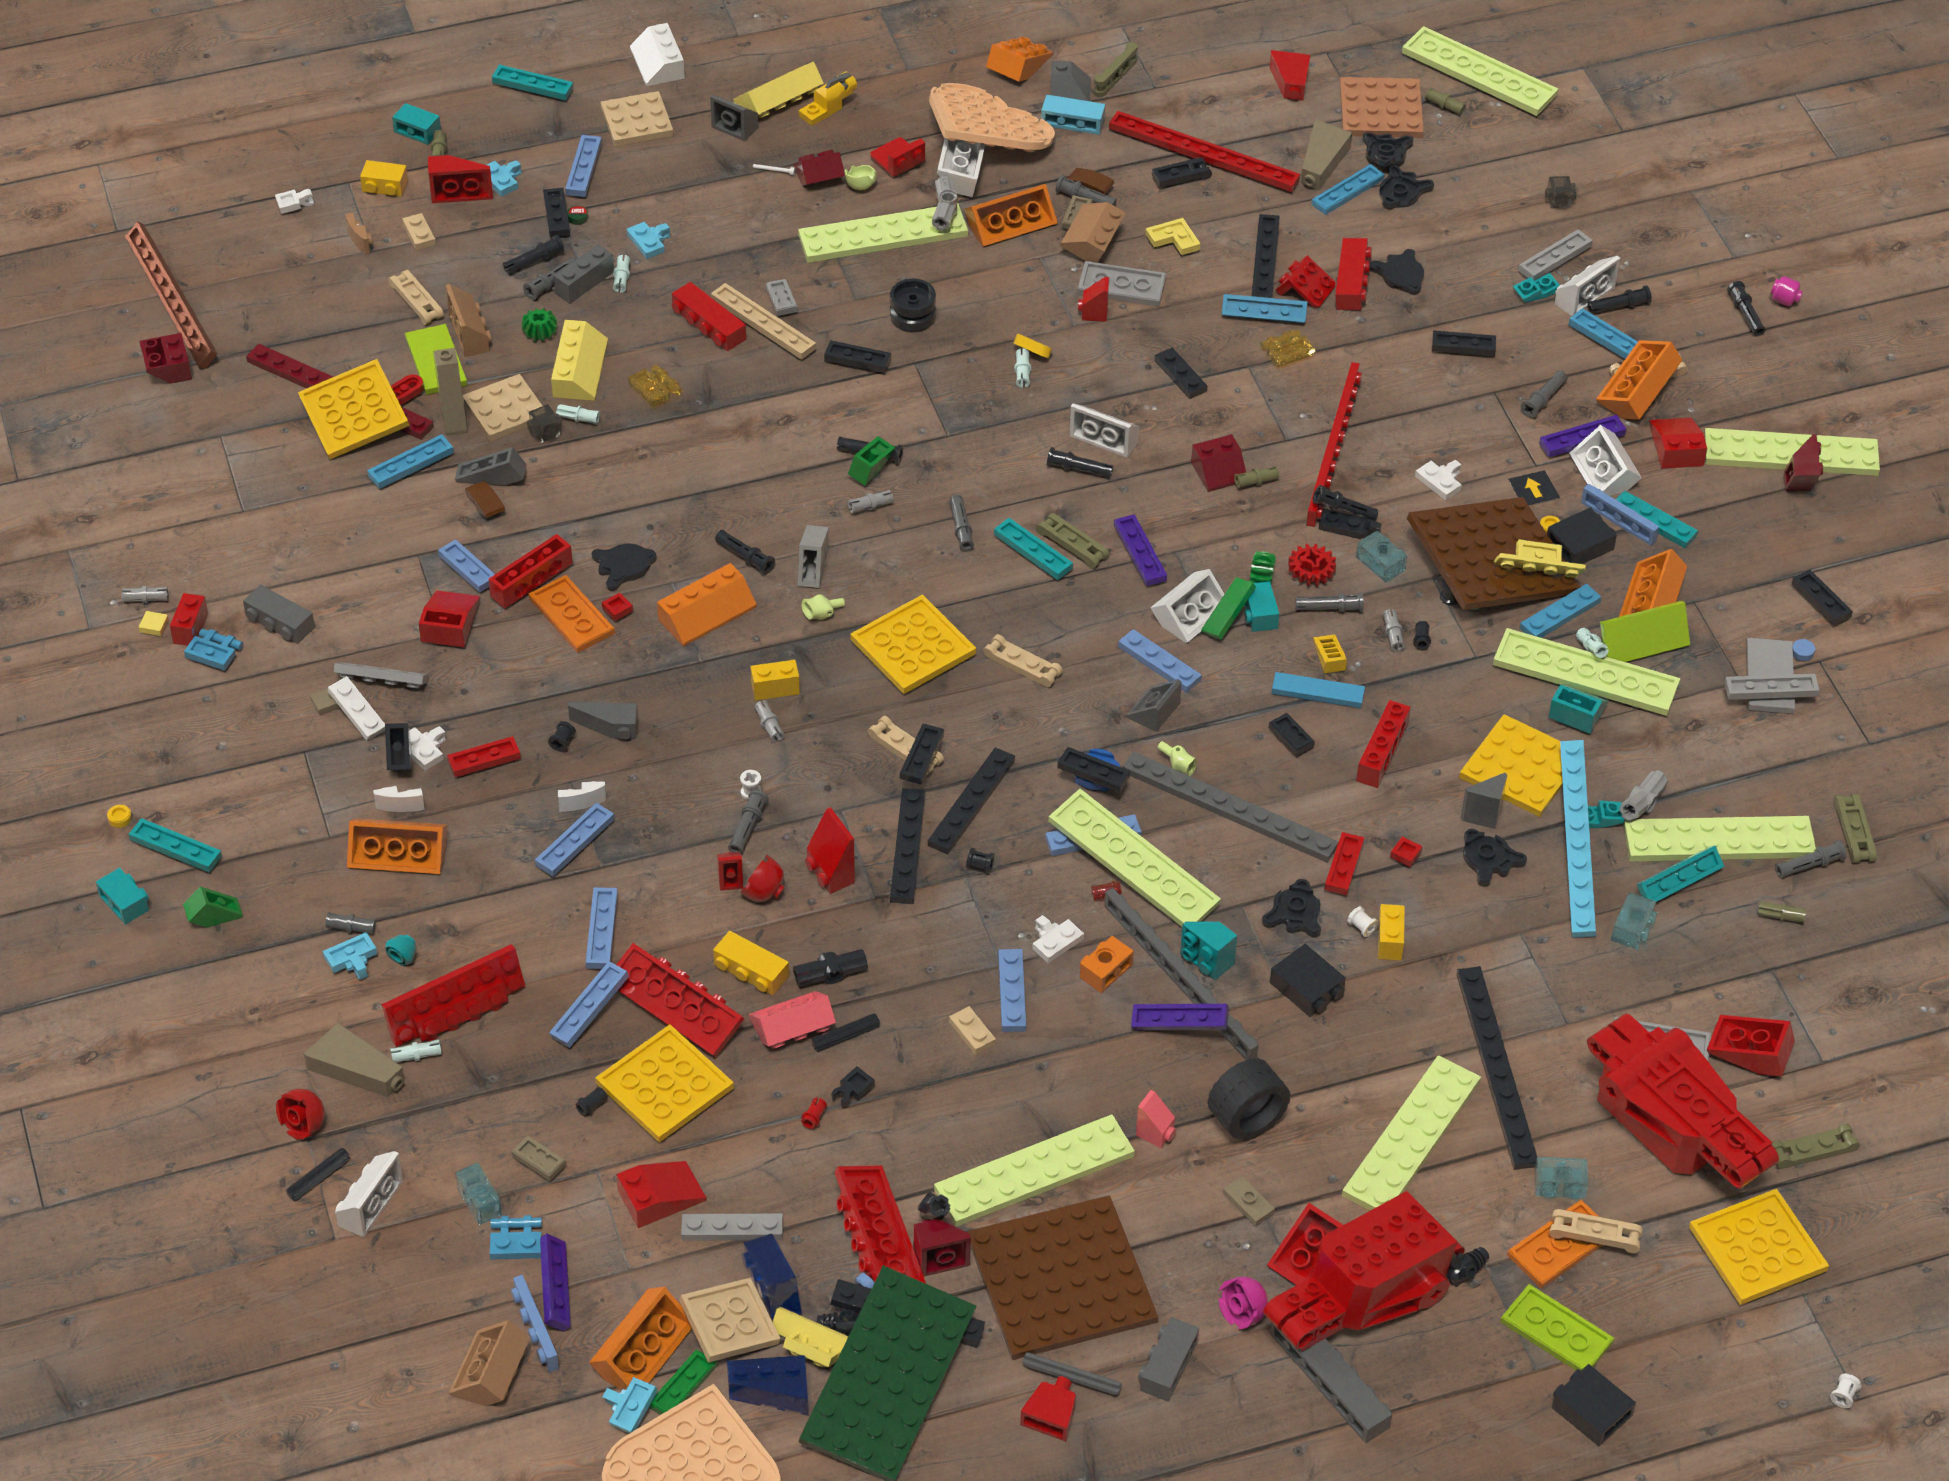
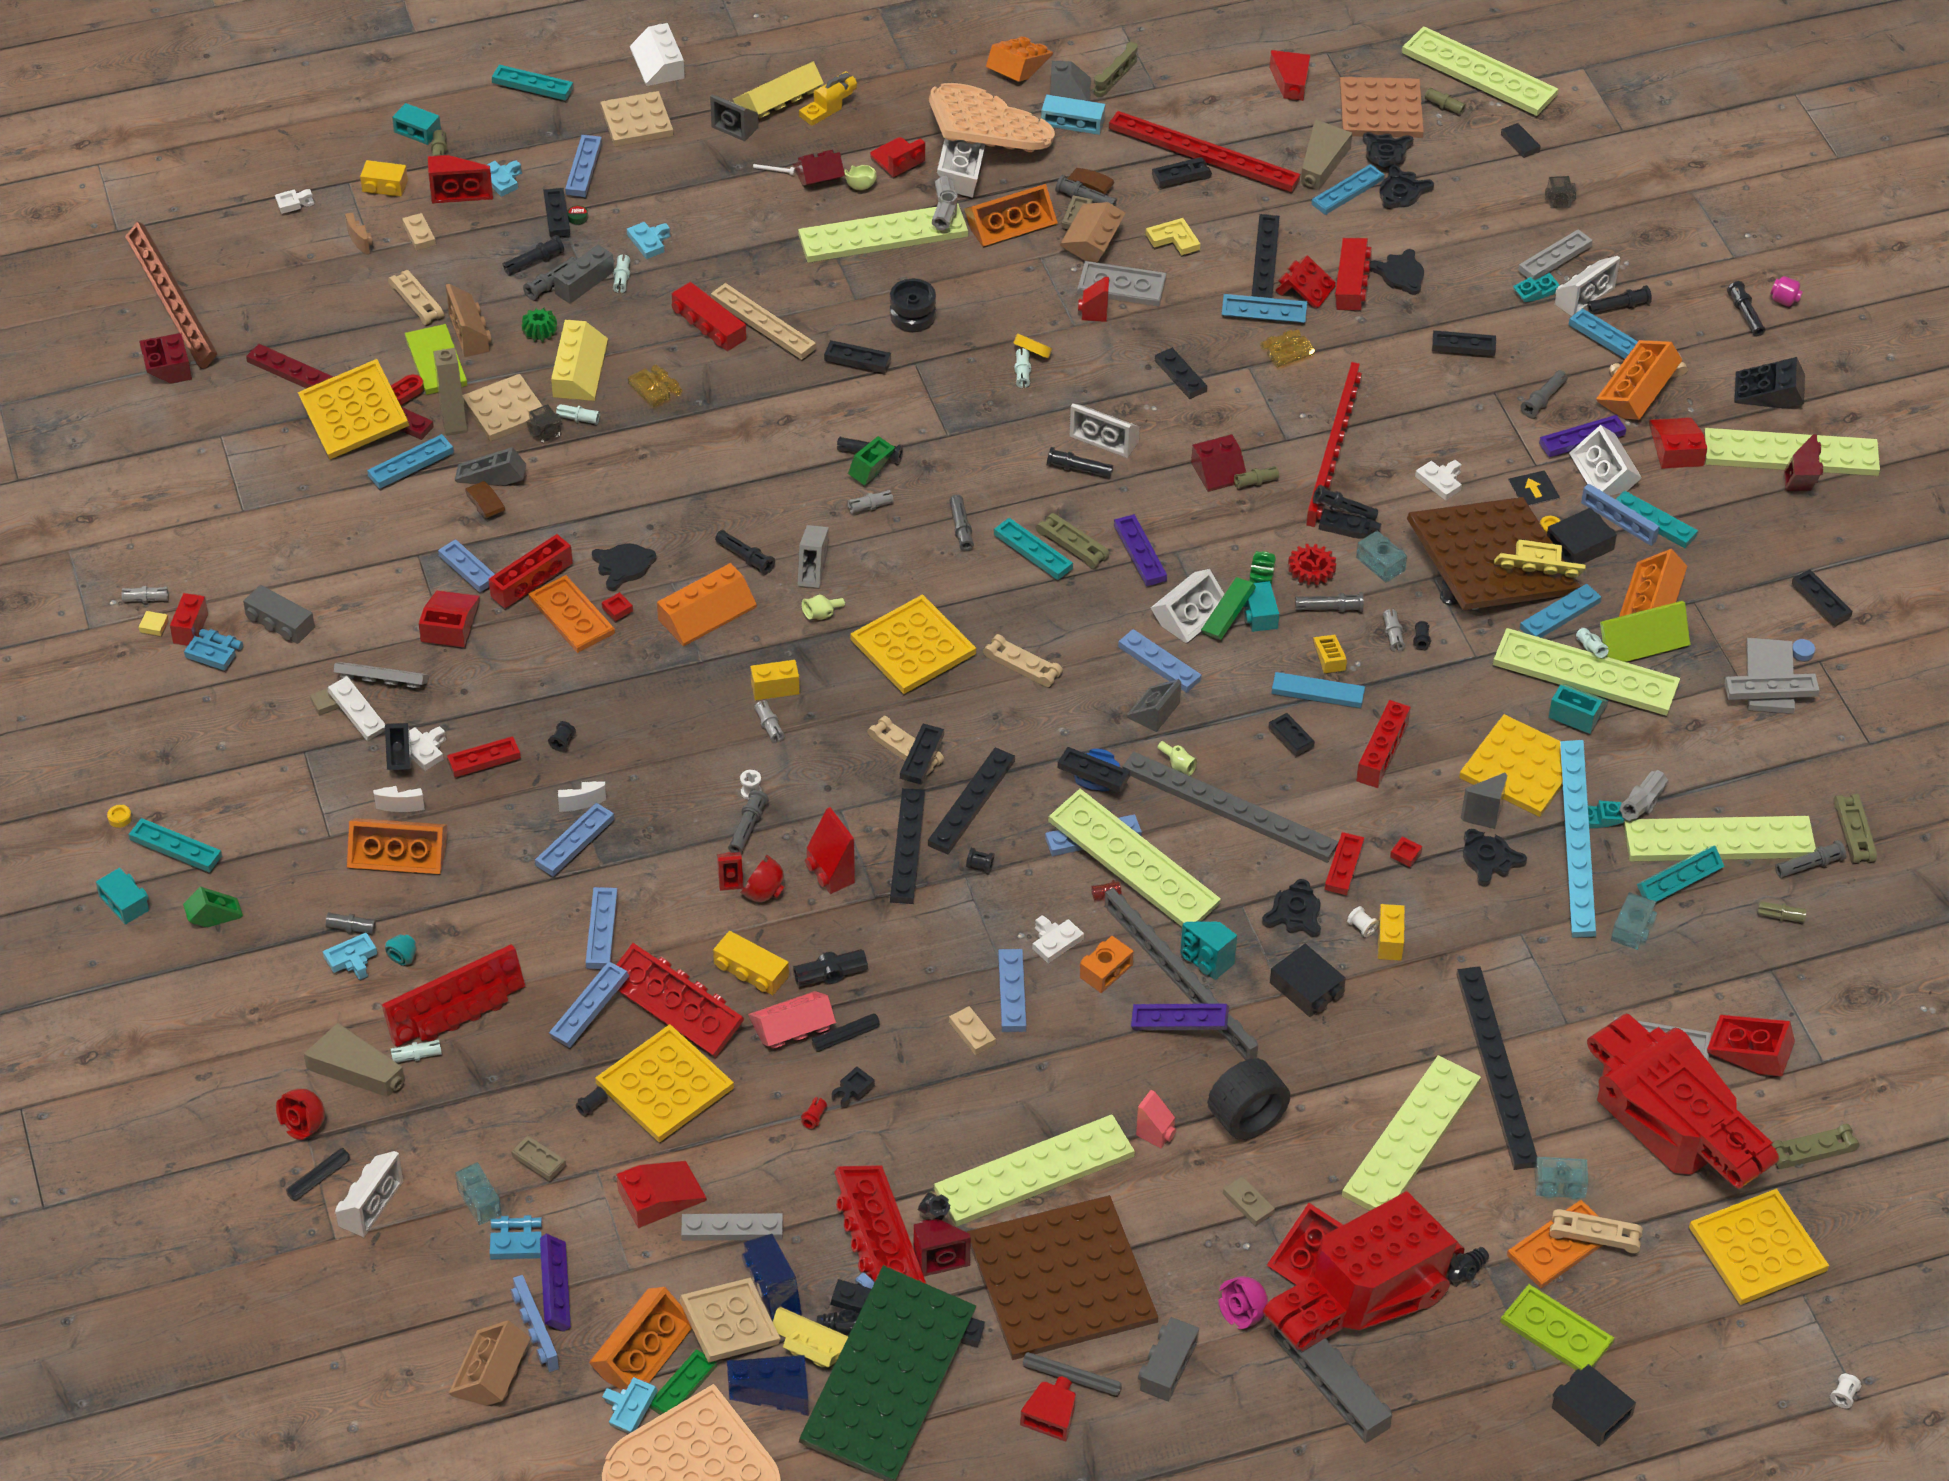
dark grey slope [568,702,638,739] -> none
light grey plate [766,279,798,316] -> none
none -> black tile [1501,123,1541,158]
none -> black slope [1734,357,1805,409]

